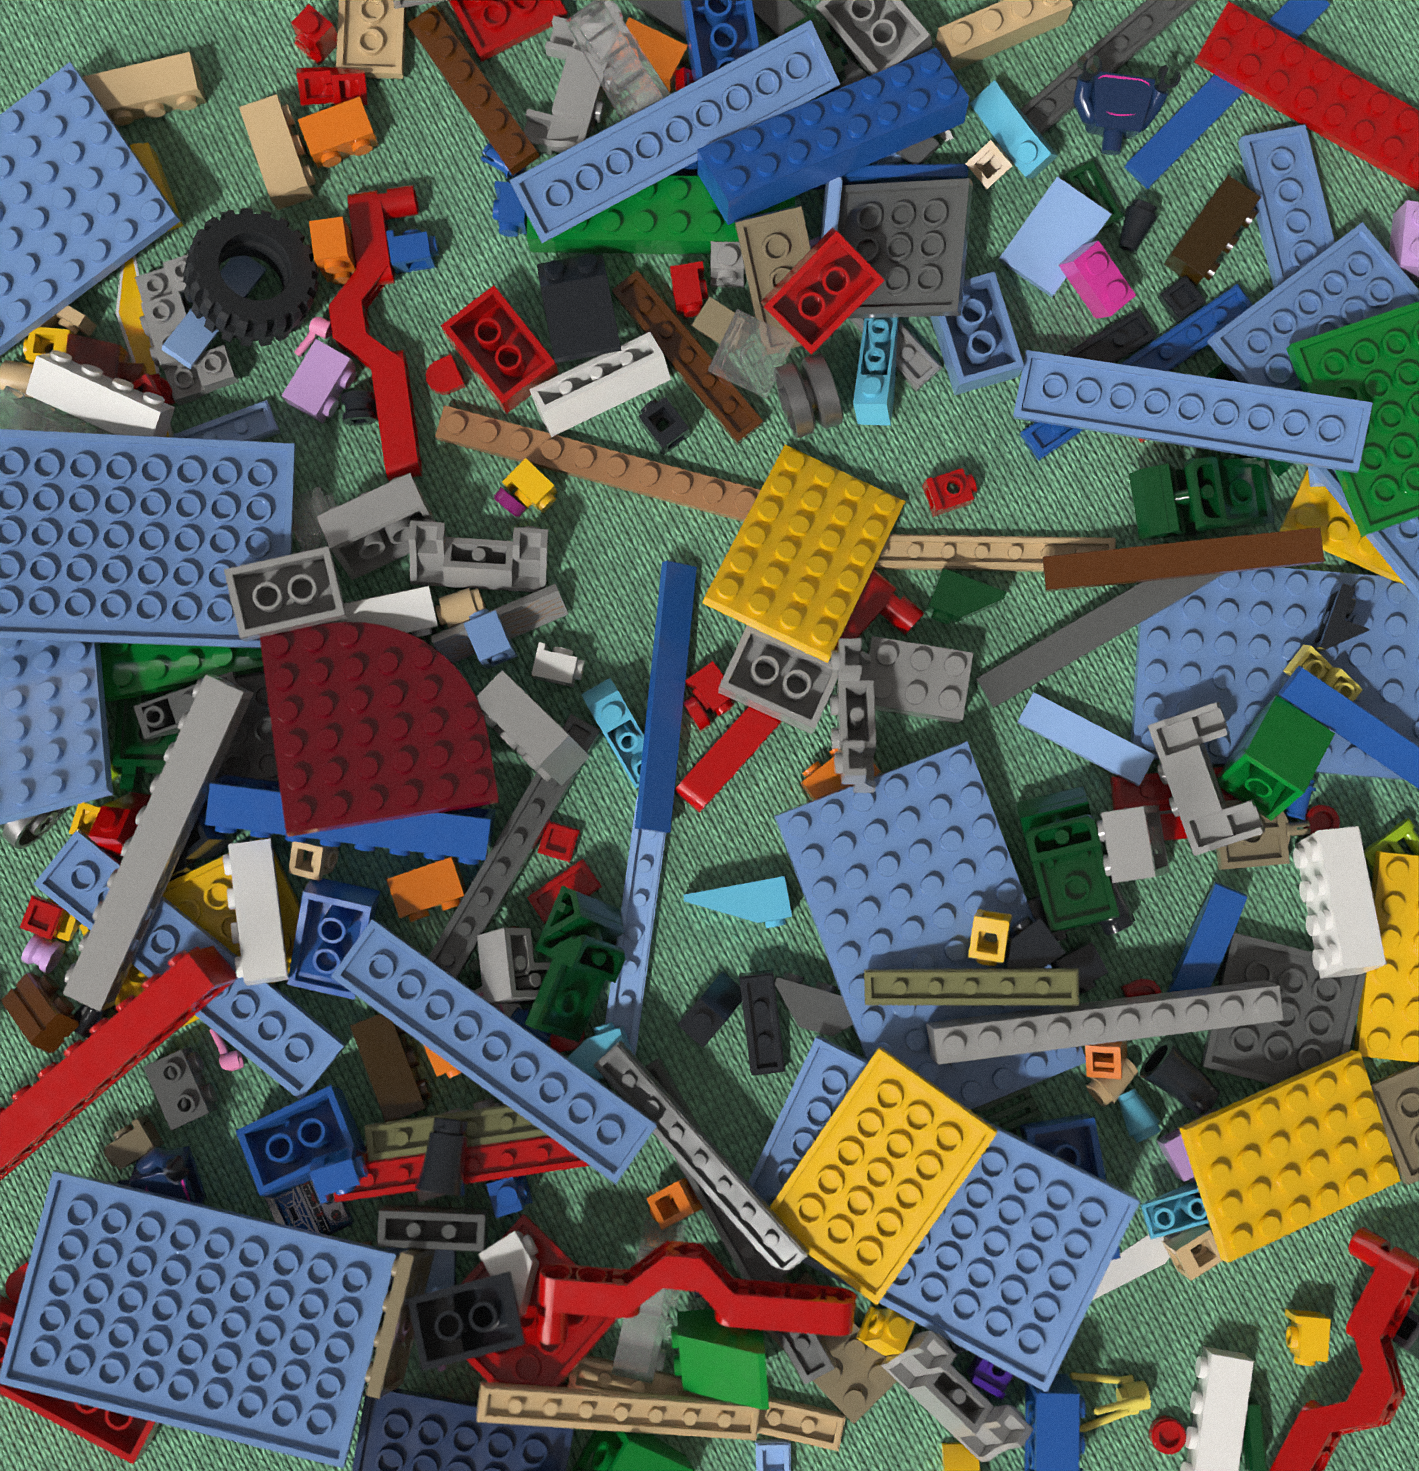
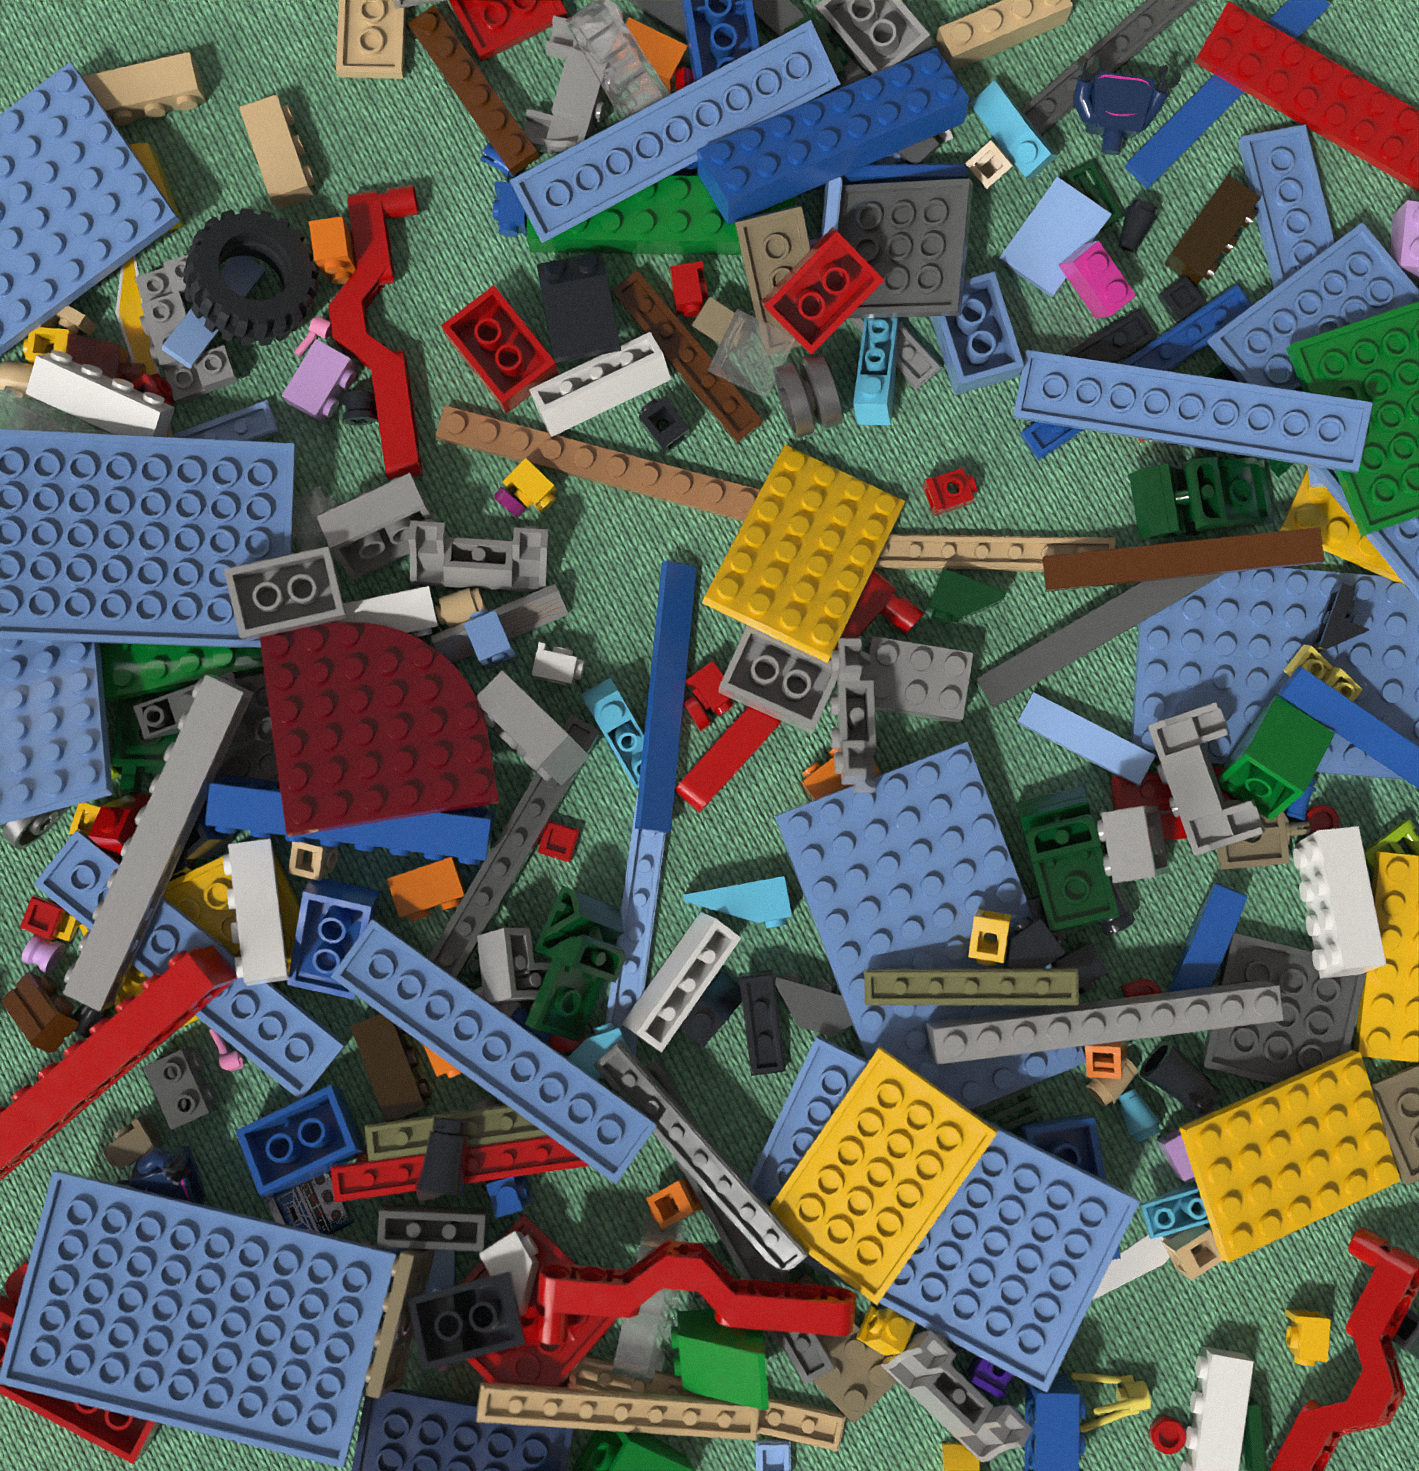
red brick [291,4,337,65] -> none
red slope [296,67,368,105] -> none
orange brick [297,96,379,168] -> none
blue brick [309,1146,368,1204] -> none
blue brick [386,230,439,274] -> none
red tile [426,354,465,395] -> none
red tile [527,859,602,924] -> none
light grey brick [711,242,744,287] -> none
none -> white brick [621,912,741,1052]

